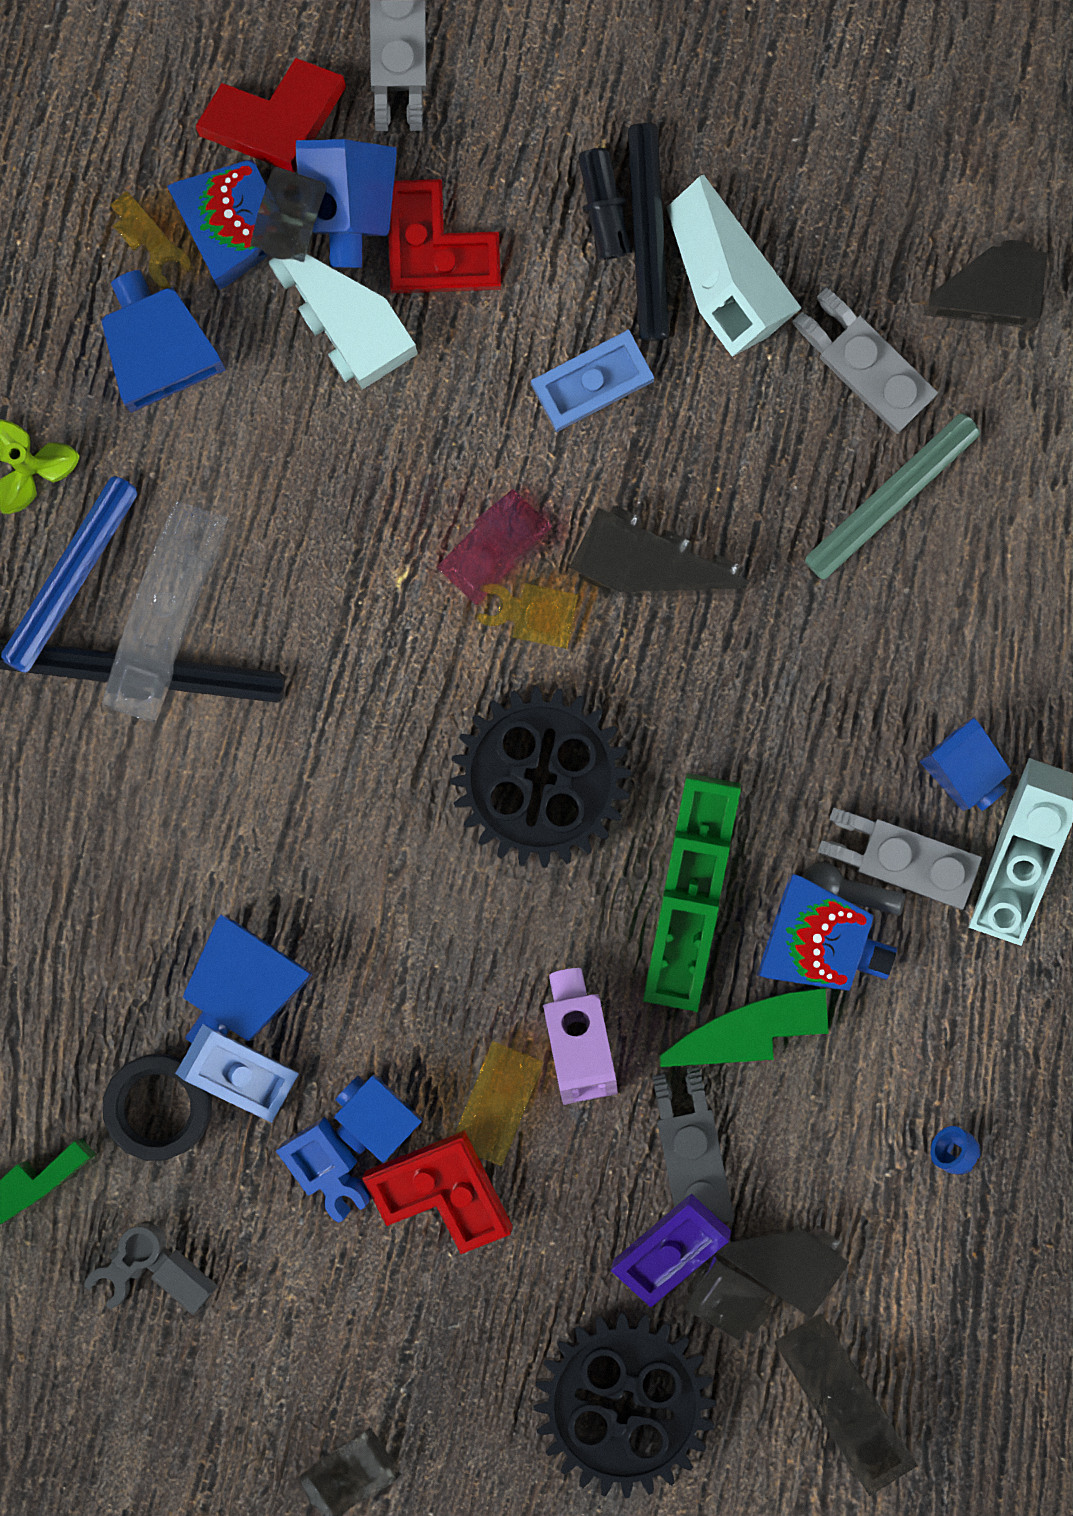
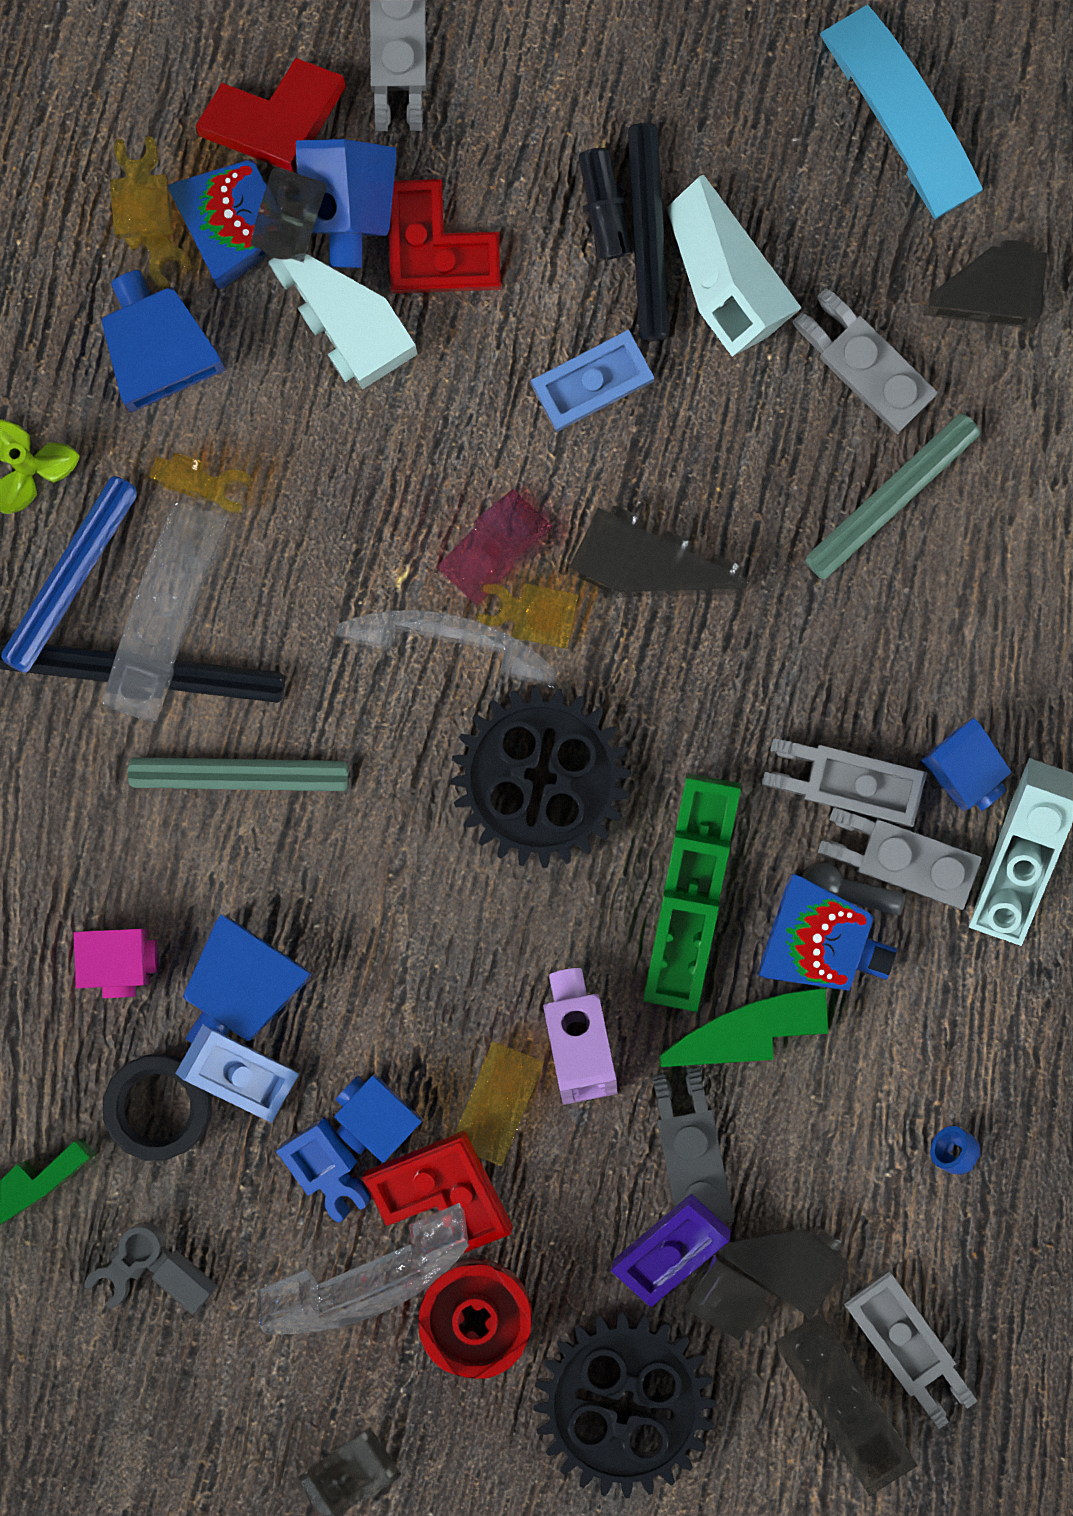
none -> dark pink brick [74,929,159,998]
none -> clear yellow plate [110,136,173,239]
none -> sand green axle [128,757,349,791]
none -> clear yellow plate [149,453,253,514]
none -> clear slope [258,1203,469,1335]
none -> clear slope [336,610,557,688]
none -> red brick [418,1259,532,1379]
none -> light grey hinge [762,739,927,827]
none -> medium azure slope [820,4,983,220]
none -> light grey hinge [842,1270,977,1429]

